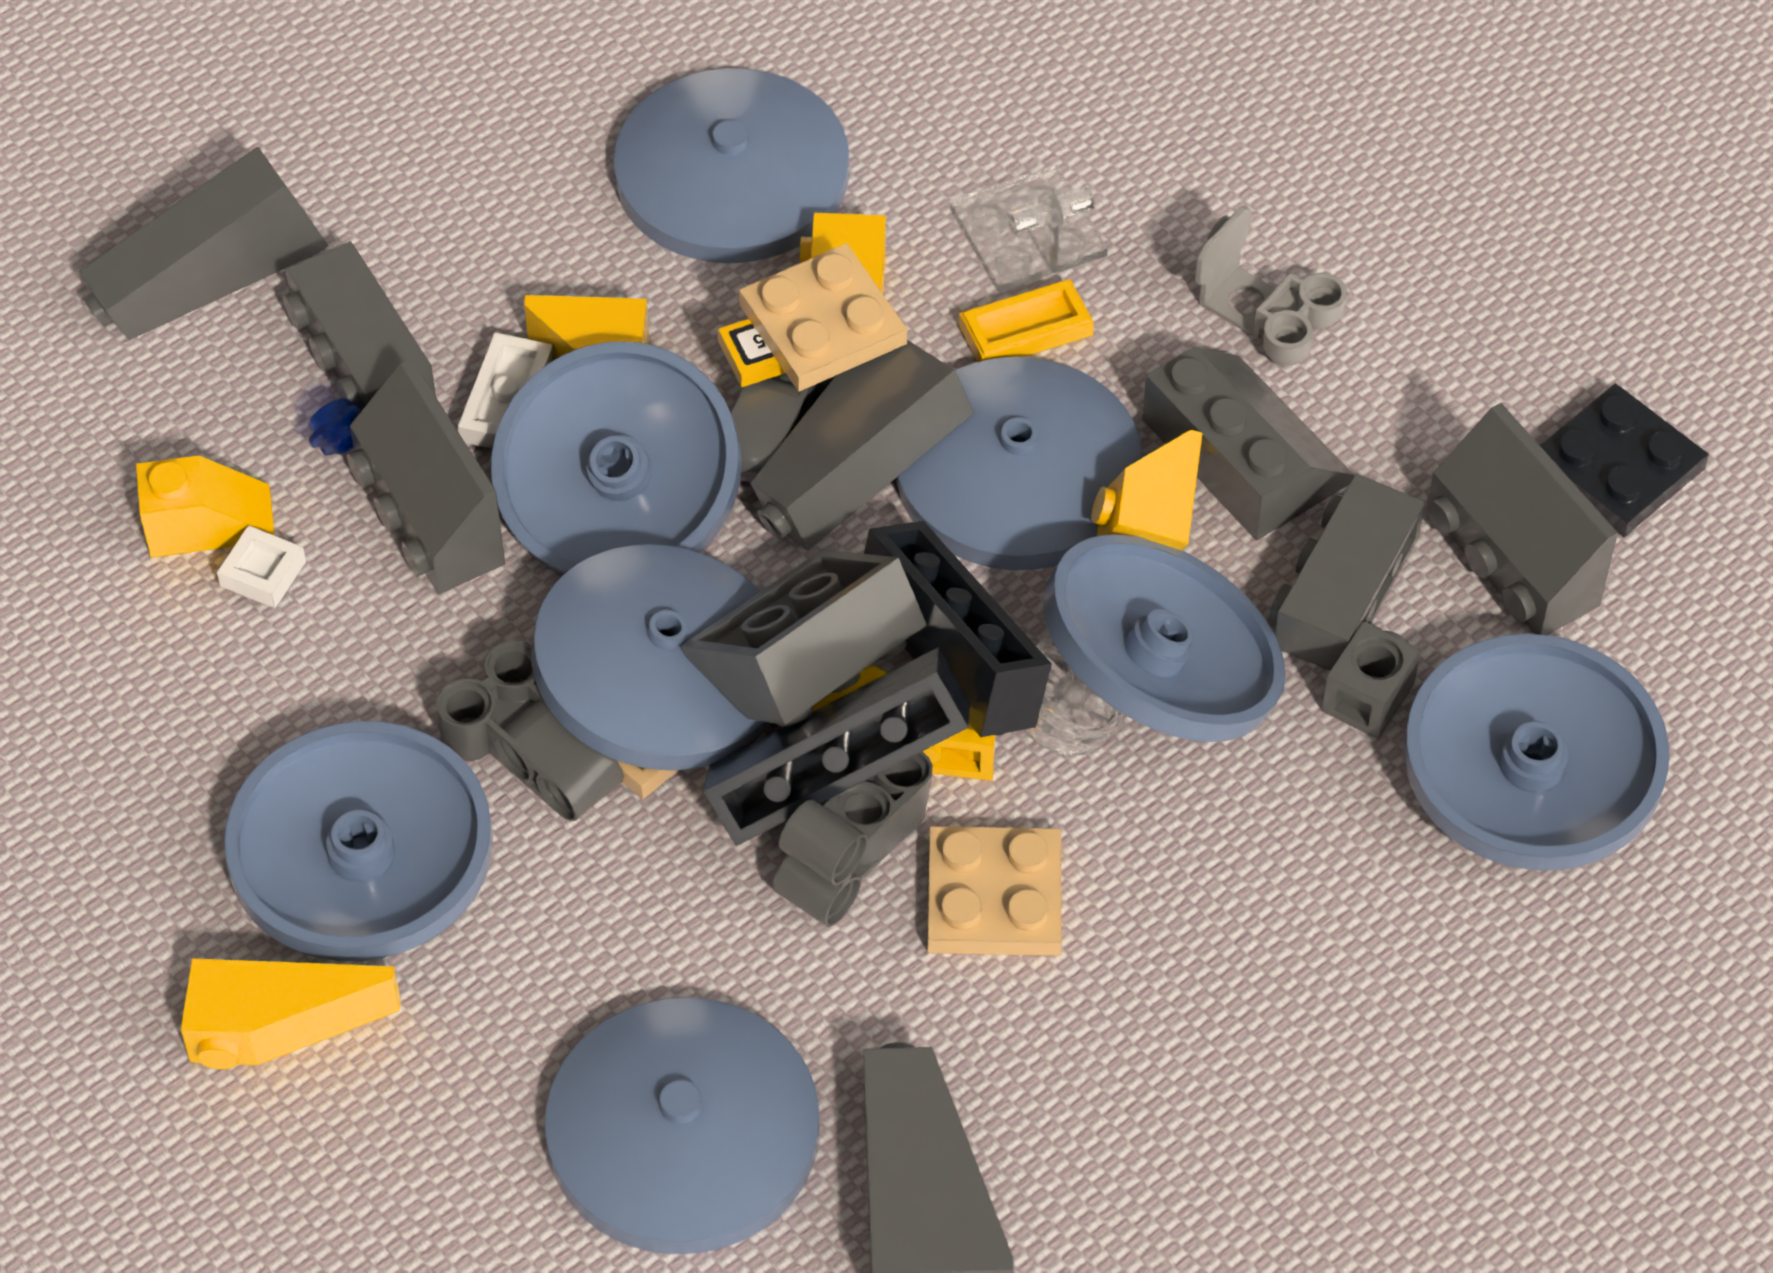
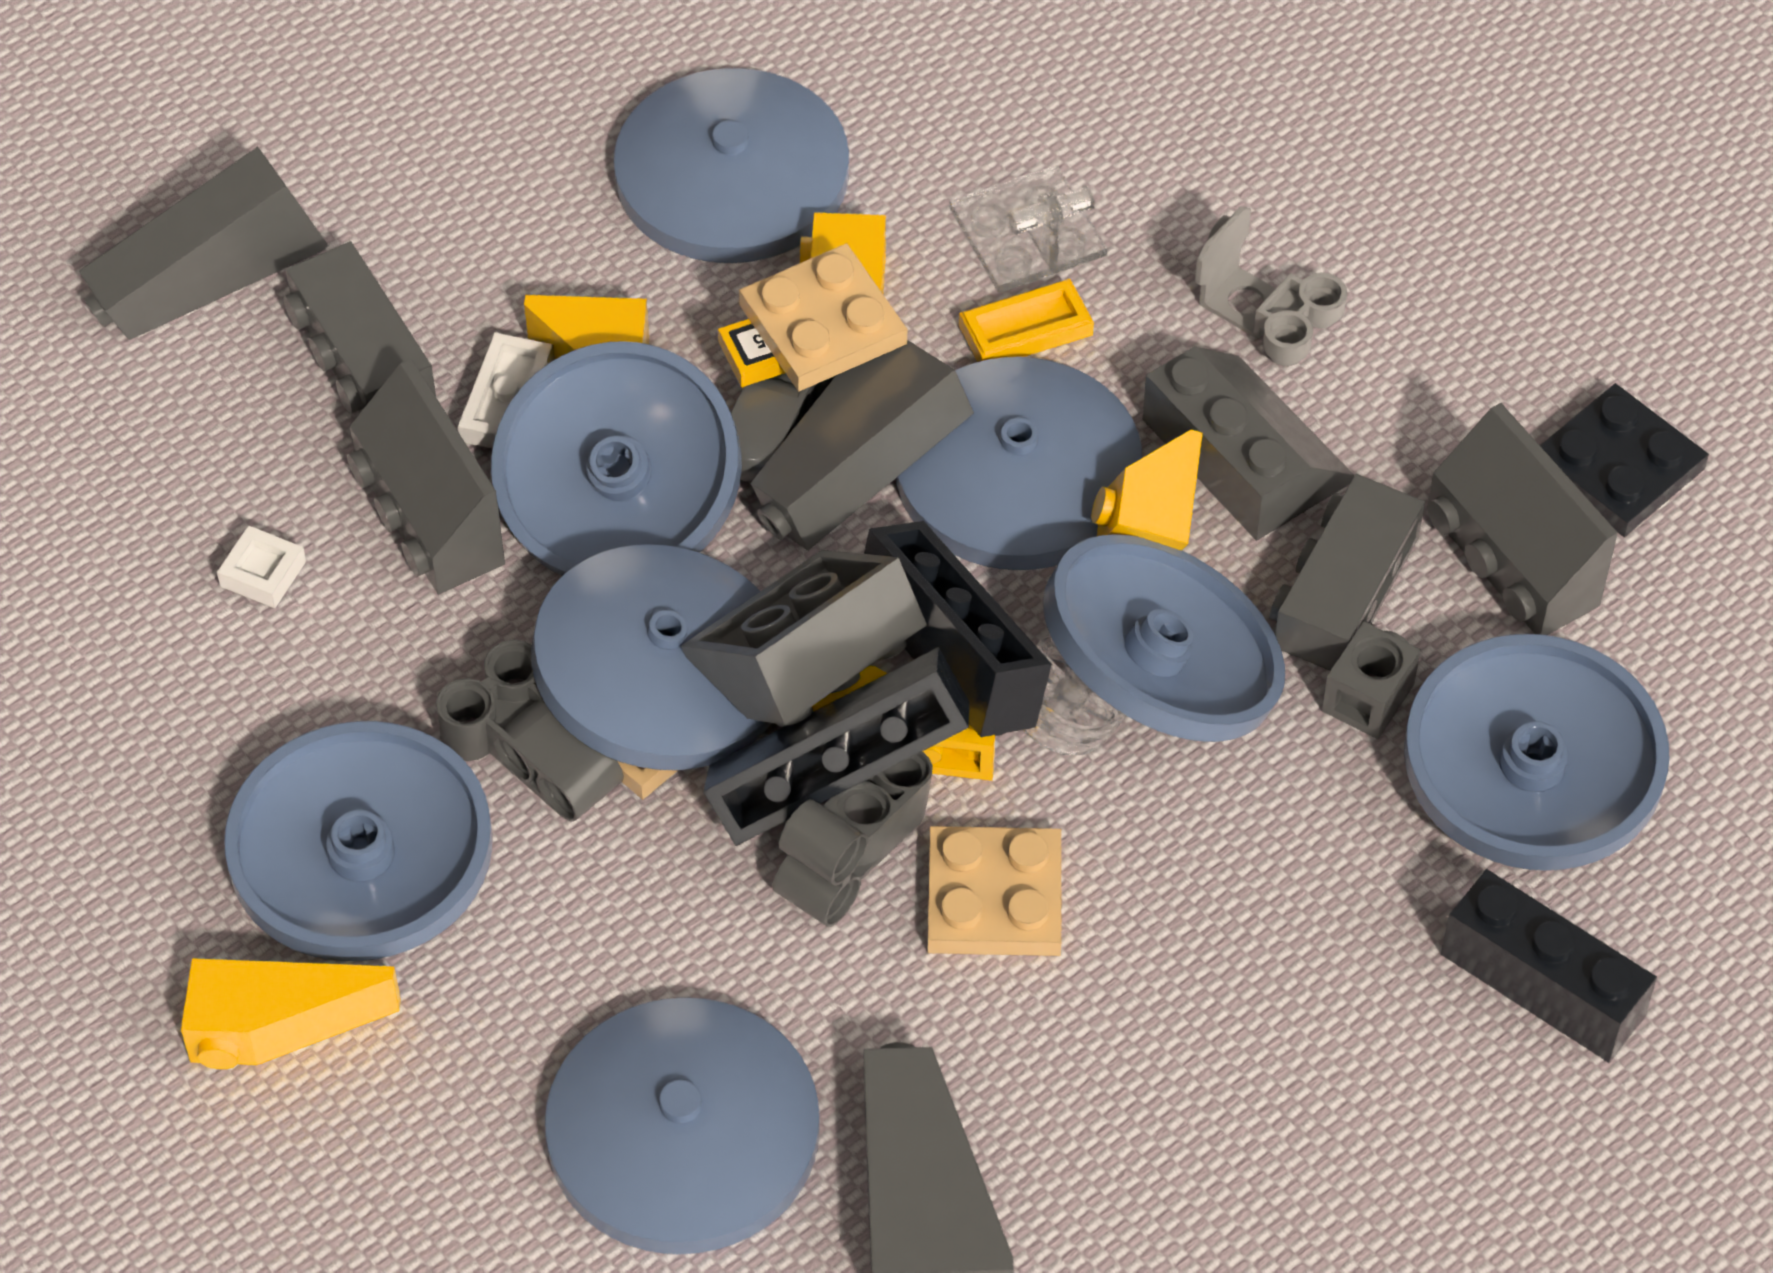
yellow slope [136,455,275,558] -> none
clear blue plate [308,398,361,456] -> none
none -> black brick [1440,869,1657,1063]

